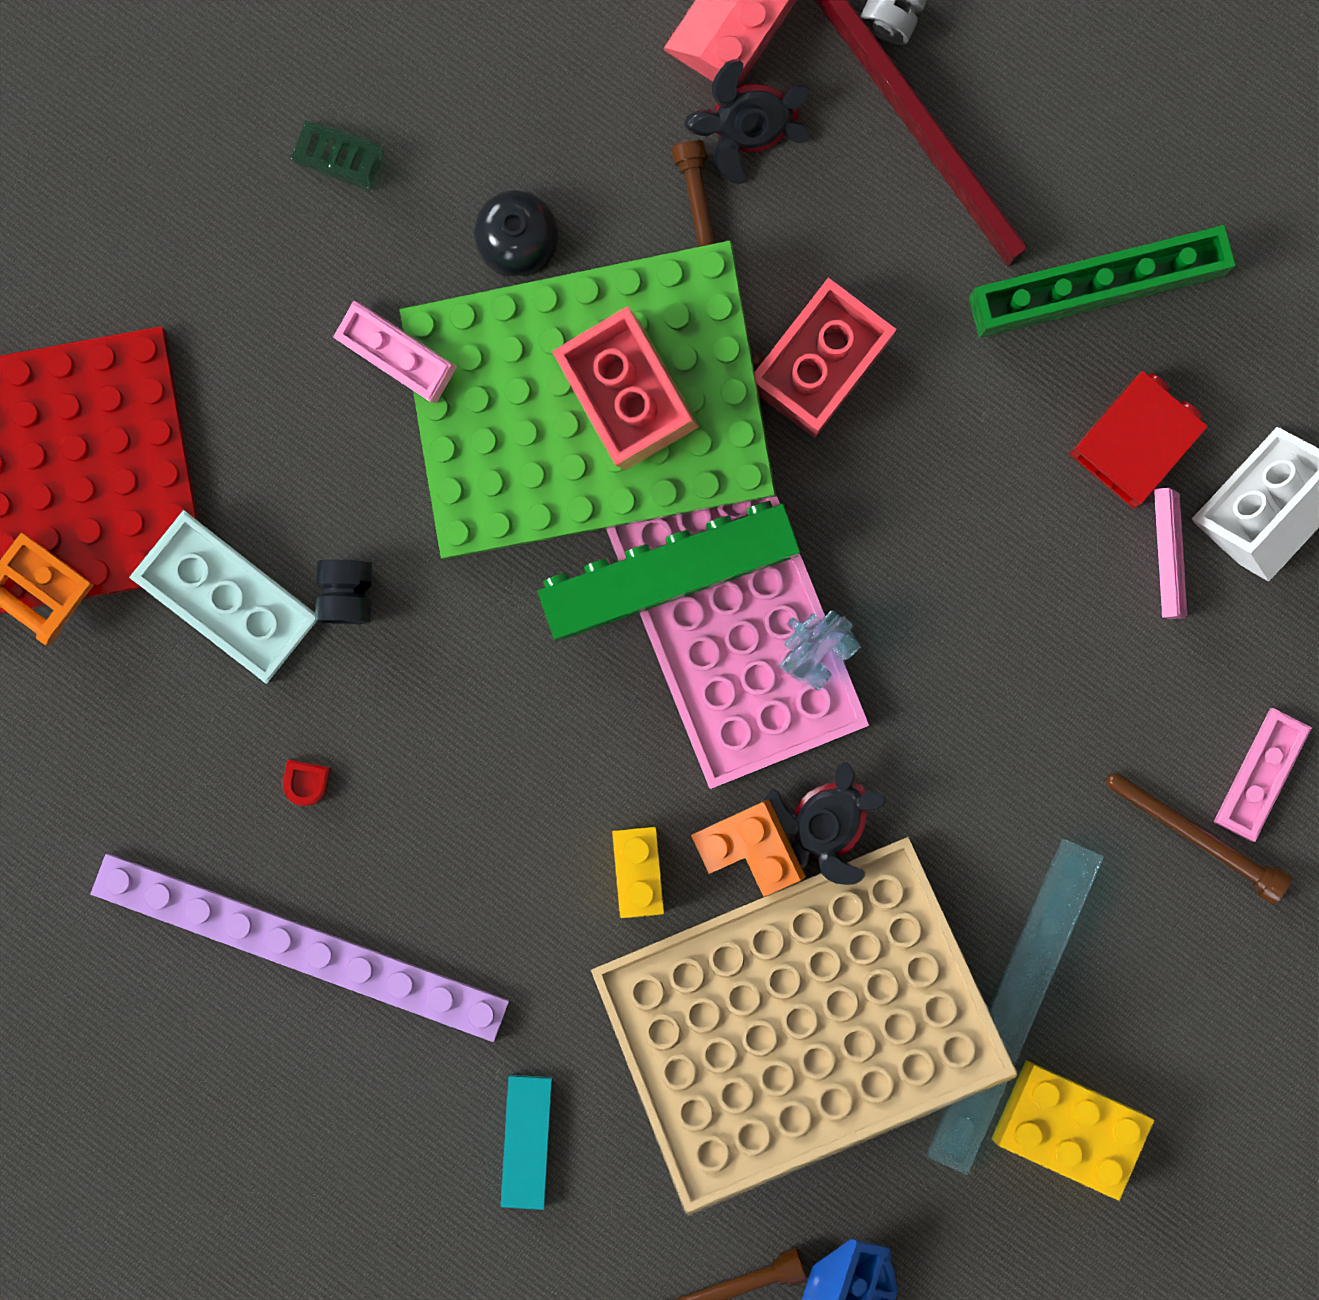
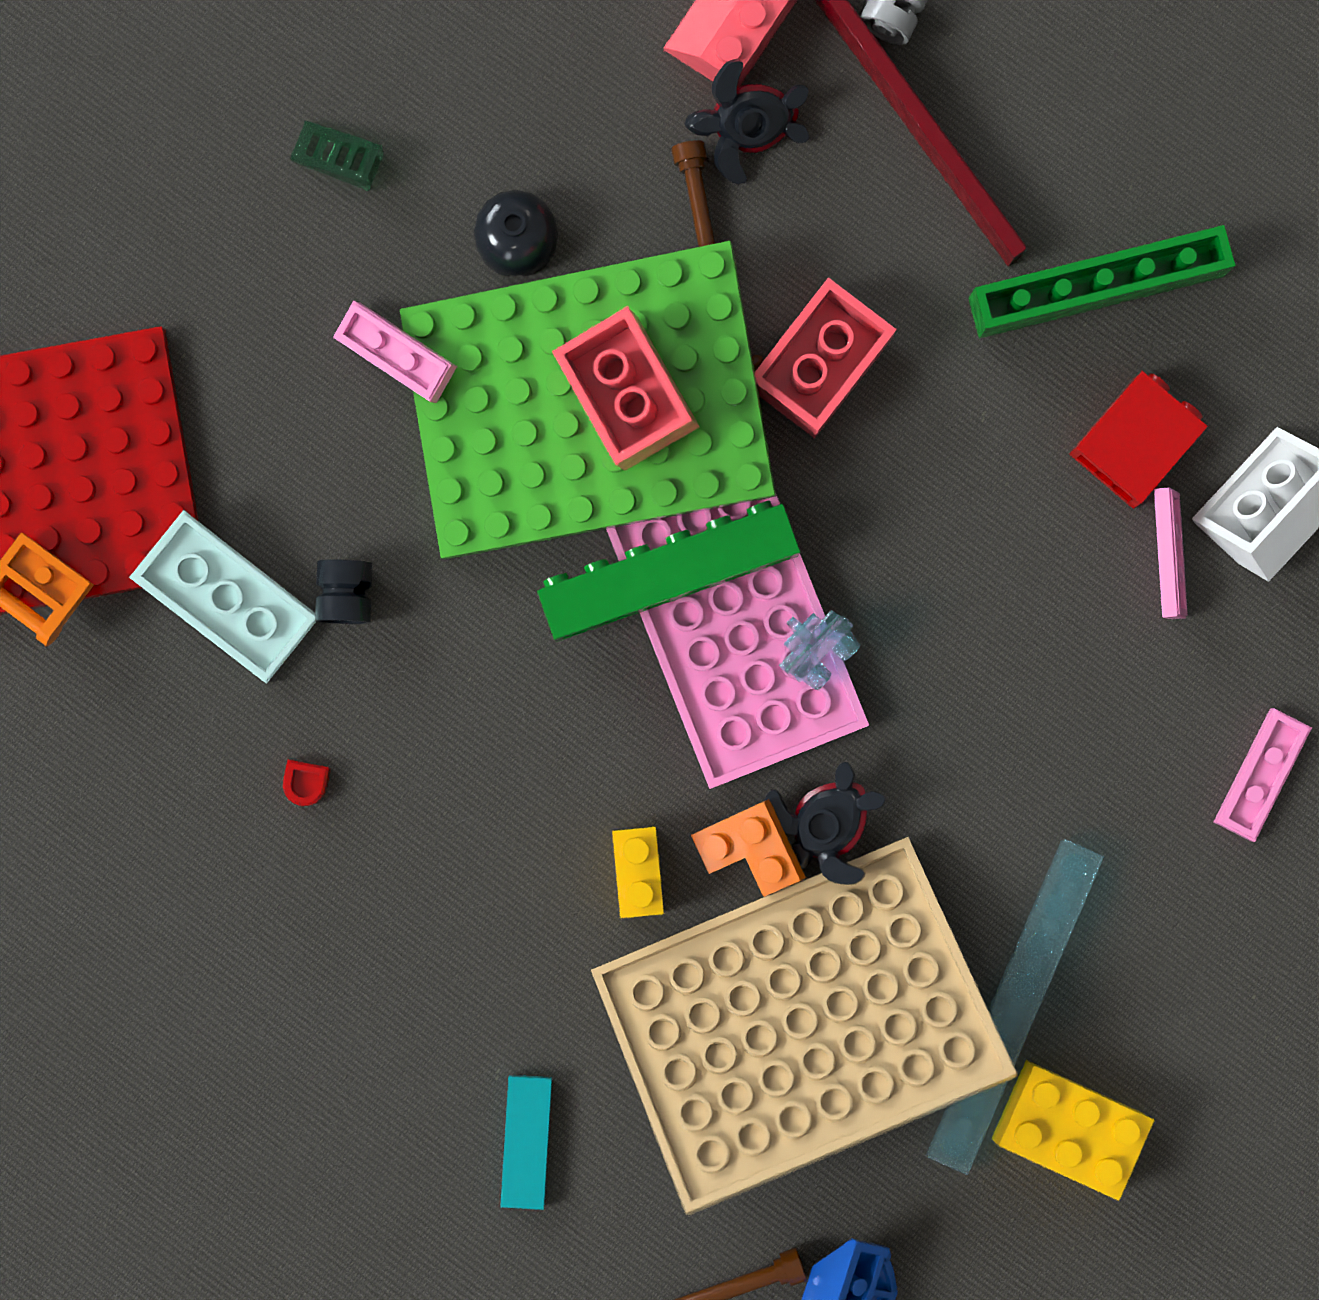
lavender plate [90,854,509,1042] -> none
reddish brown piece [1106,773,1292,905] -> none

